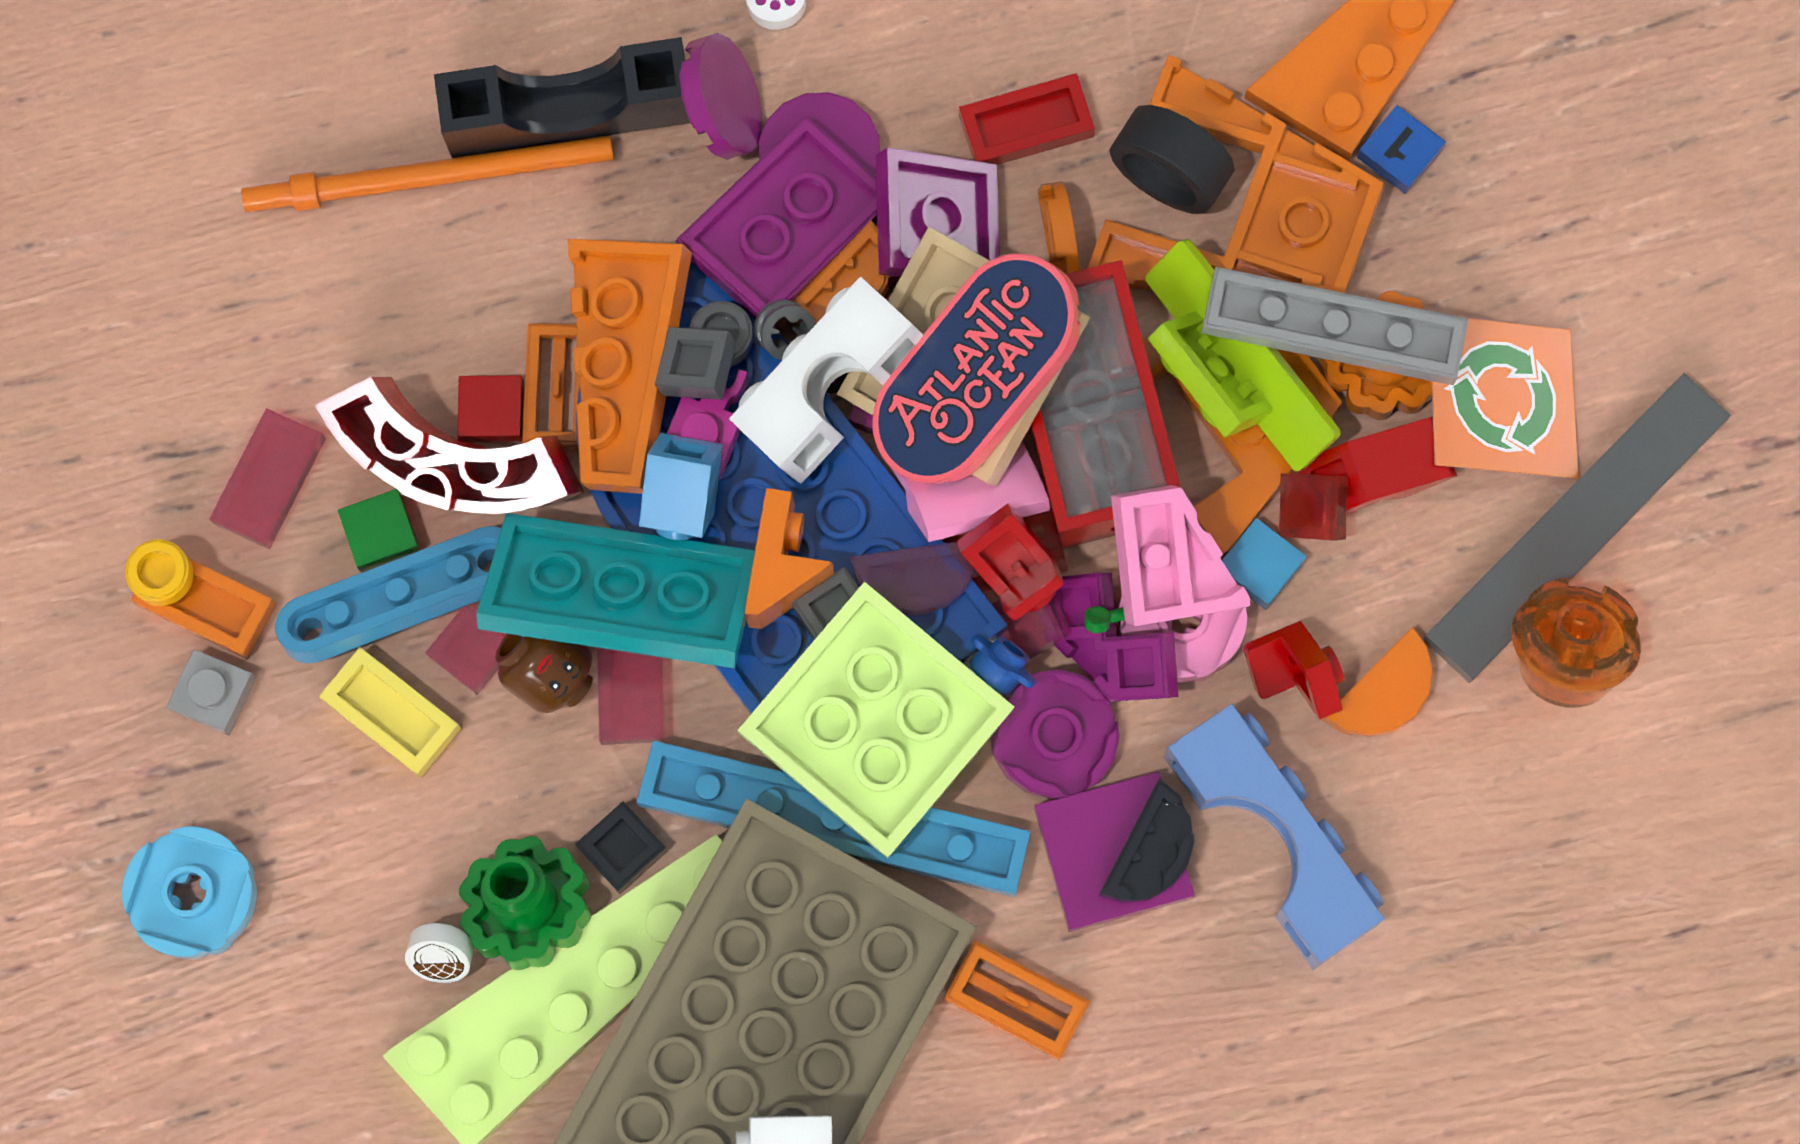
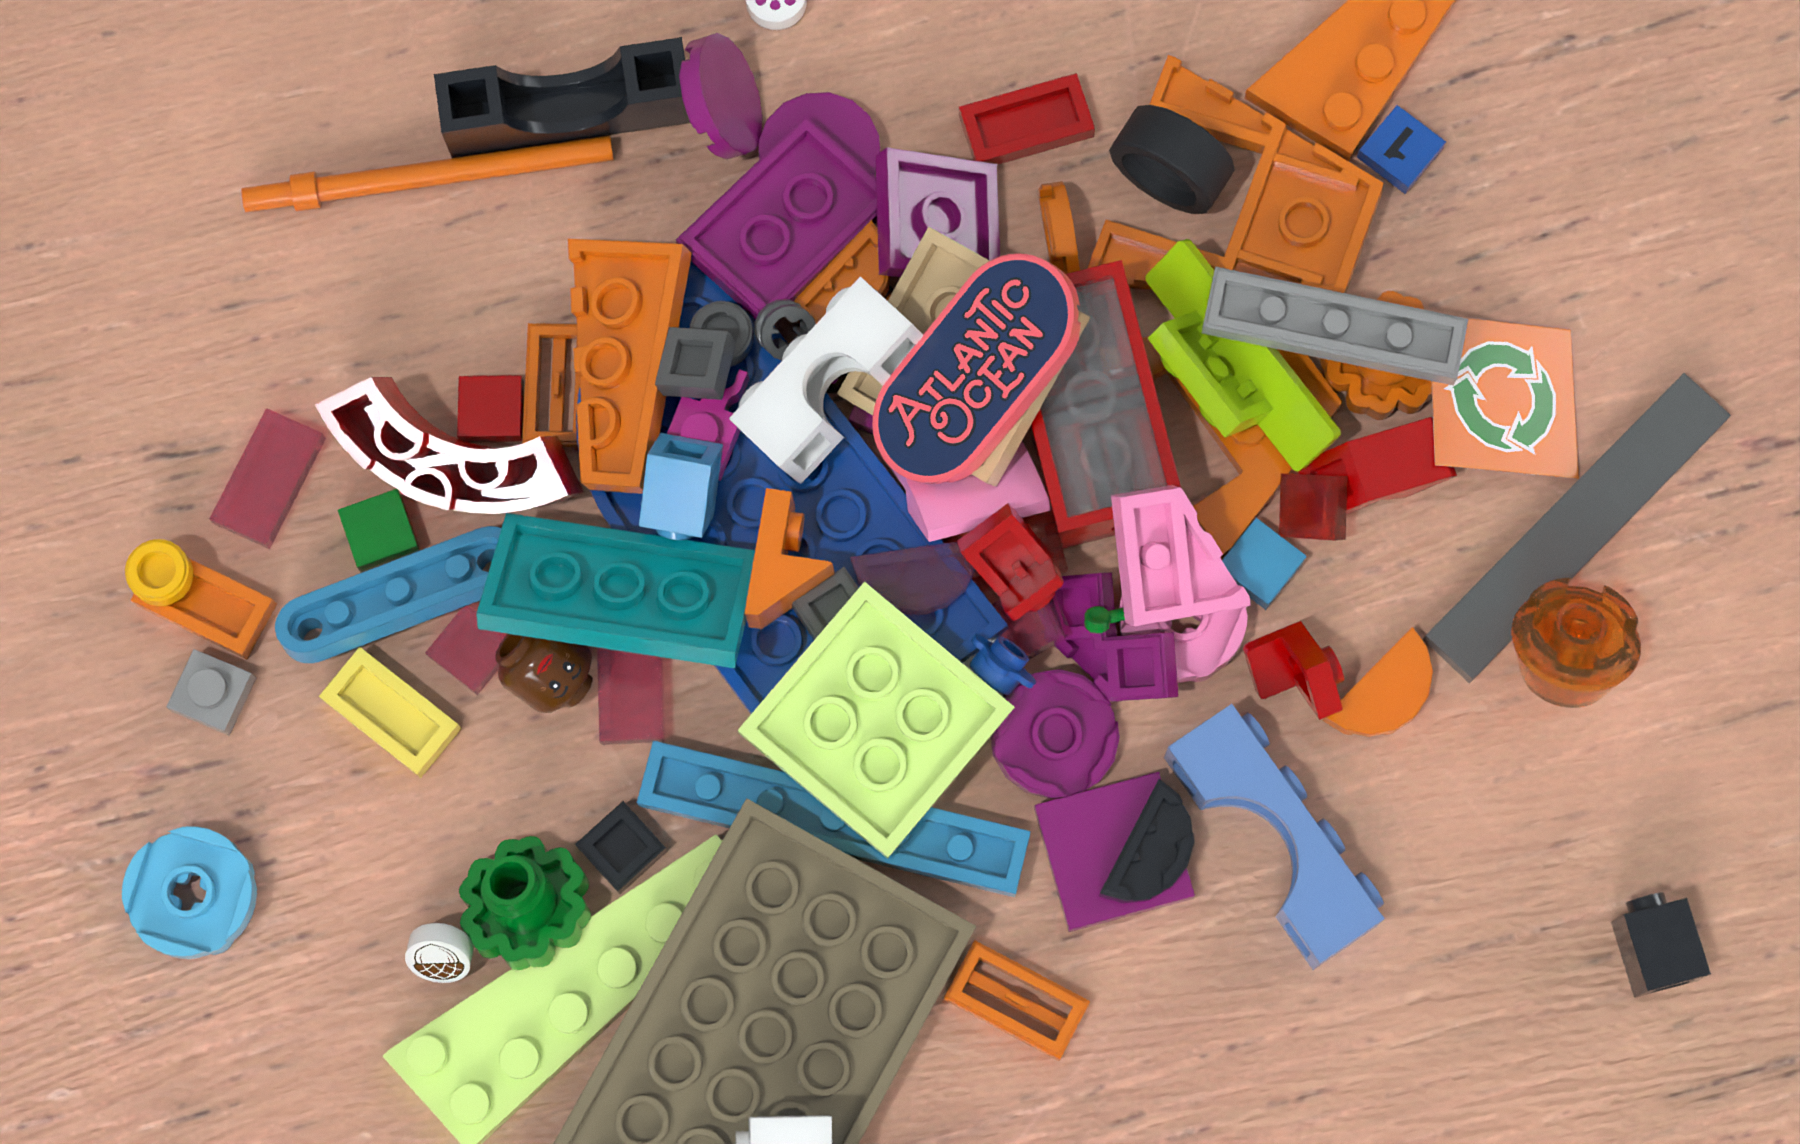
none -> black brick [1611,892,1711,998]

